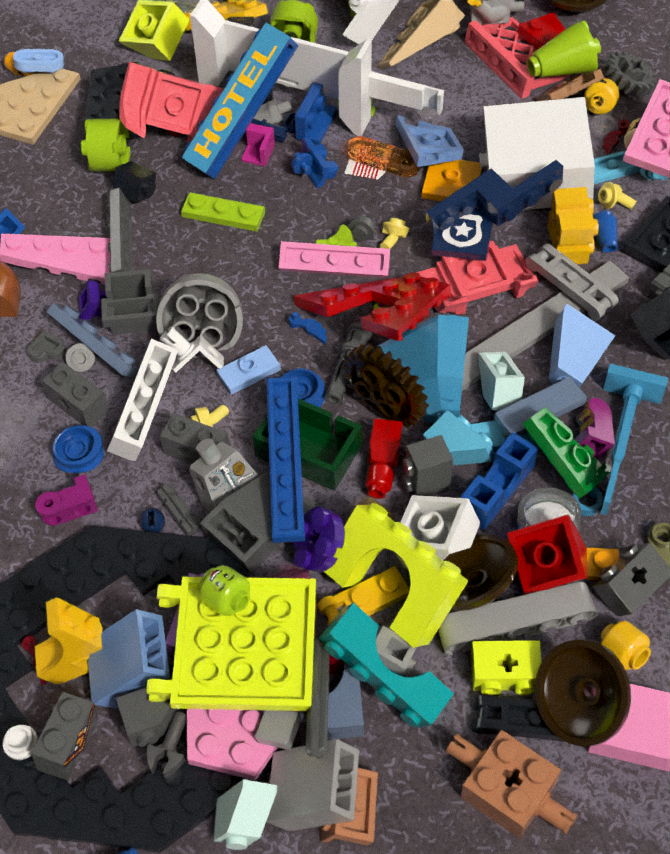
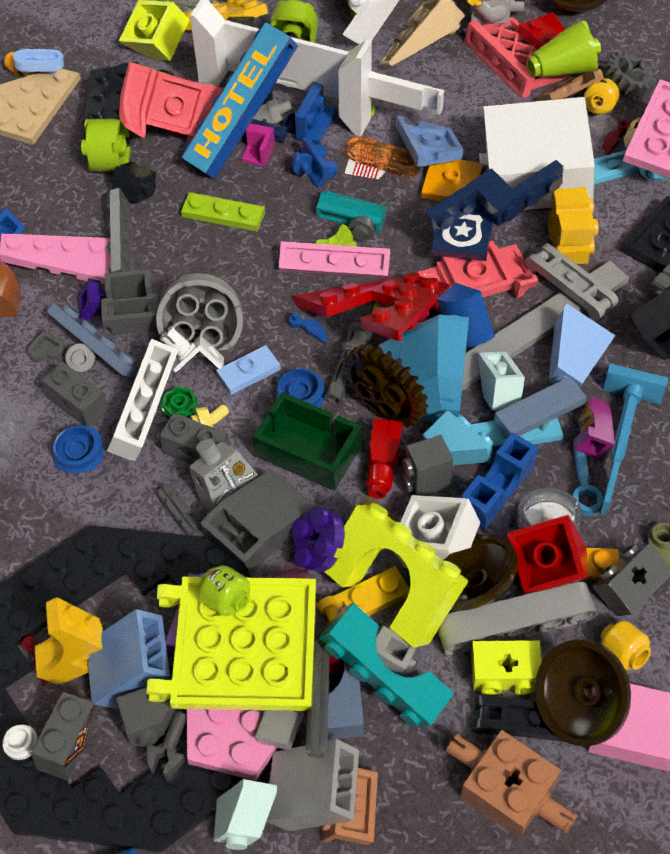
magenta leg [35,474,98,526] -> none
dark blue hinge [140,508,165,533] -> none
blue tile [267,377,305,543] -> none
light yellow plate [380,218,409,249] -> none
green wing [522,407,612,499] -> none
blue cone [593,211,618,253] -> none
light yellow plate [598,182,637,210] -> none
none -> green plate [161,386,198,418]
none -> teal piece [316,190,388,233]
none -> blue brick [437,283,495,347]

